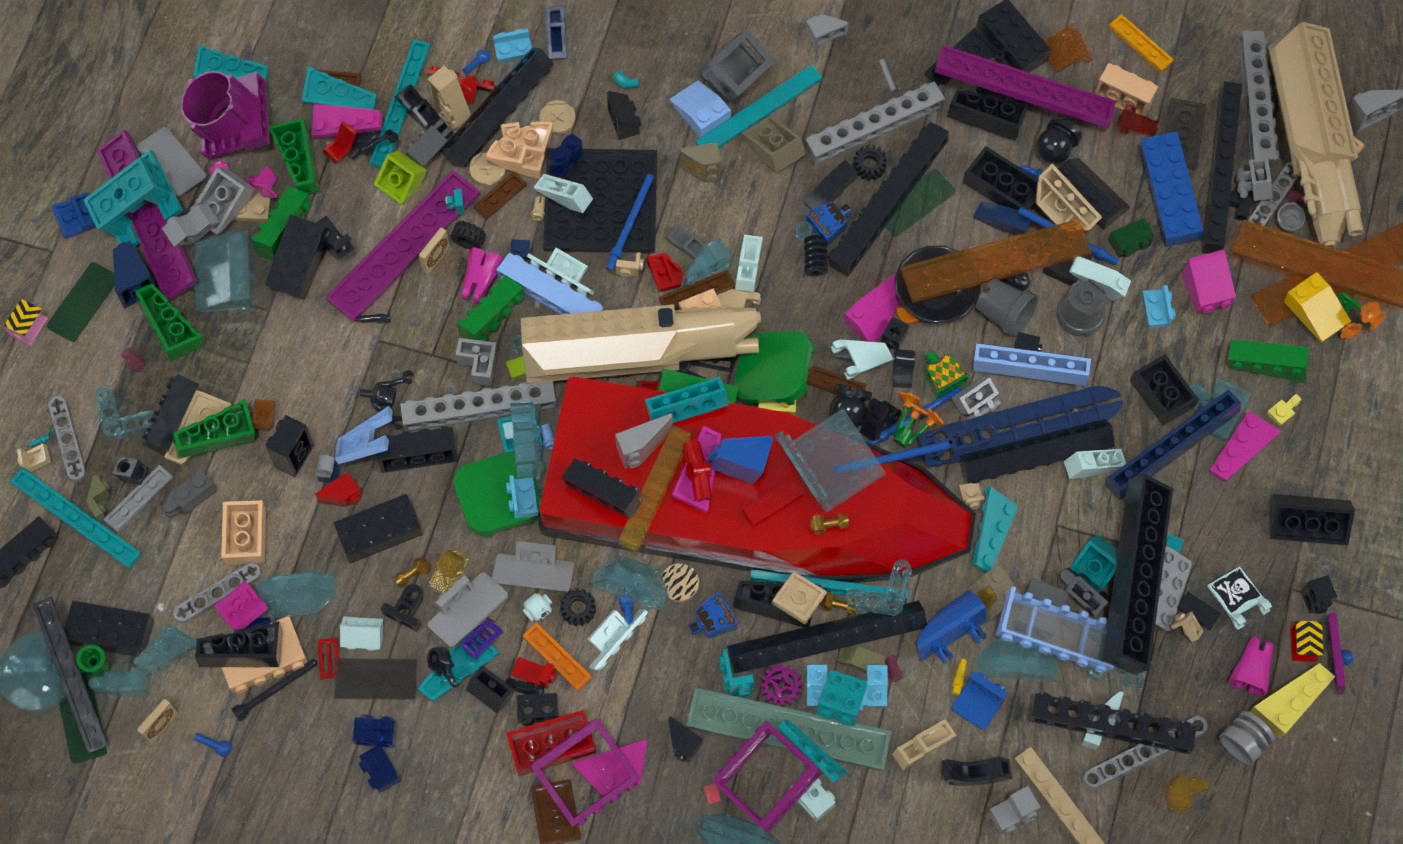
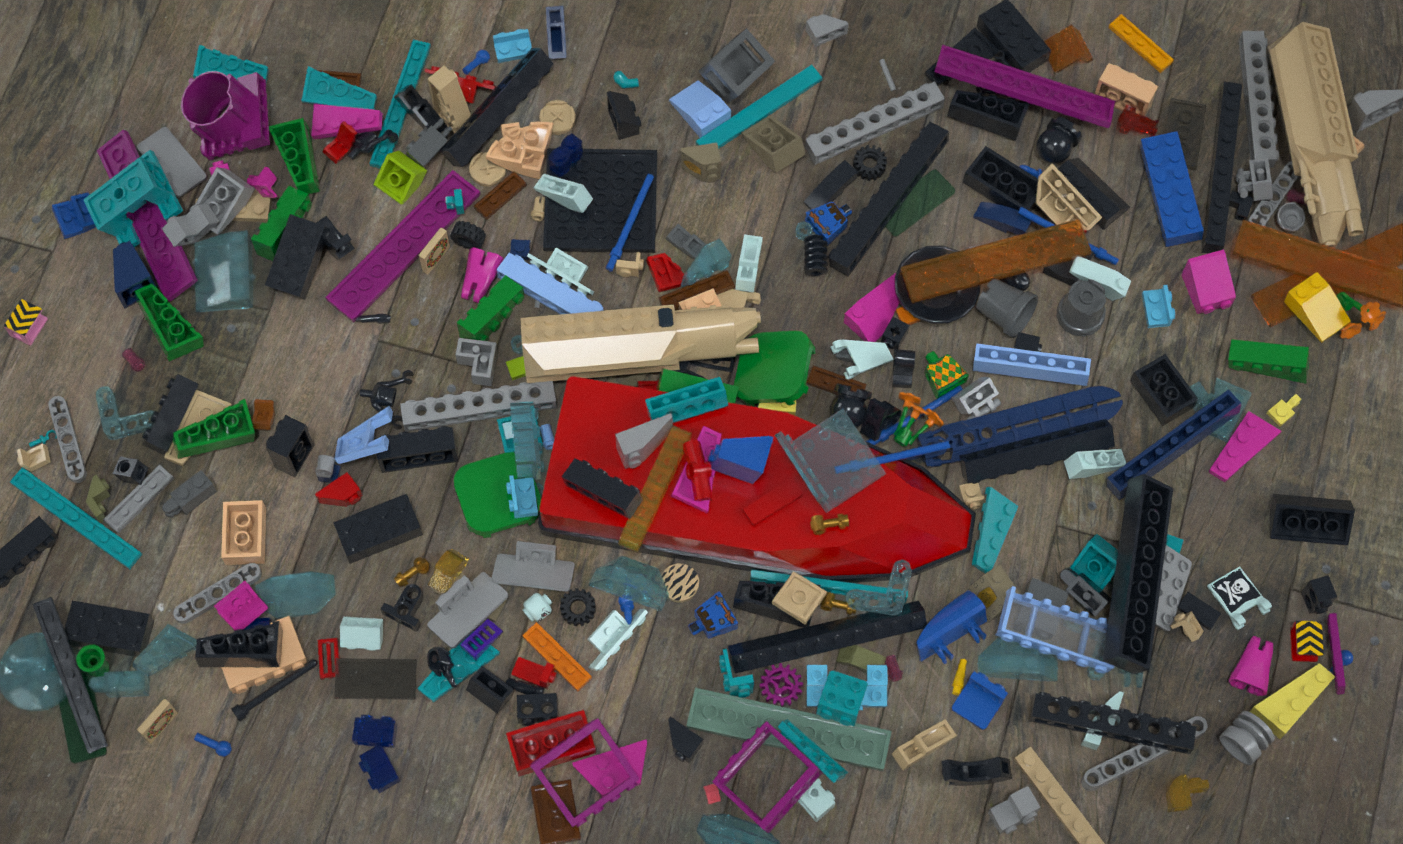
clear green piece [47,262,114,342] -> none
dark green brick [1108,218,1154,258] -> none

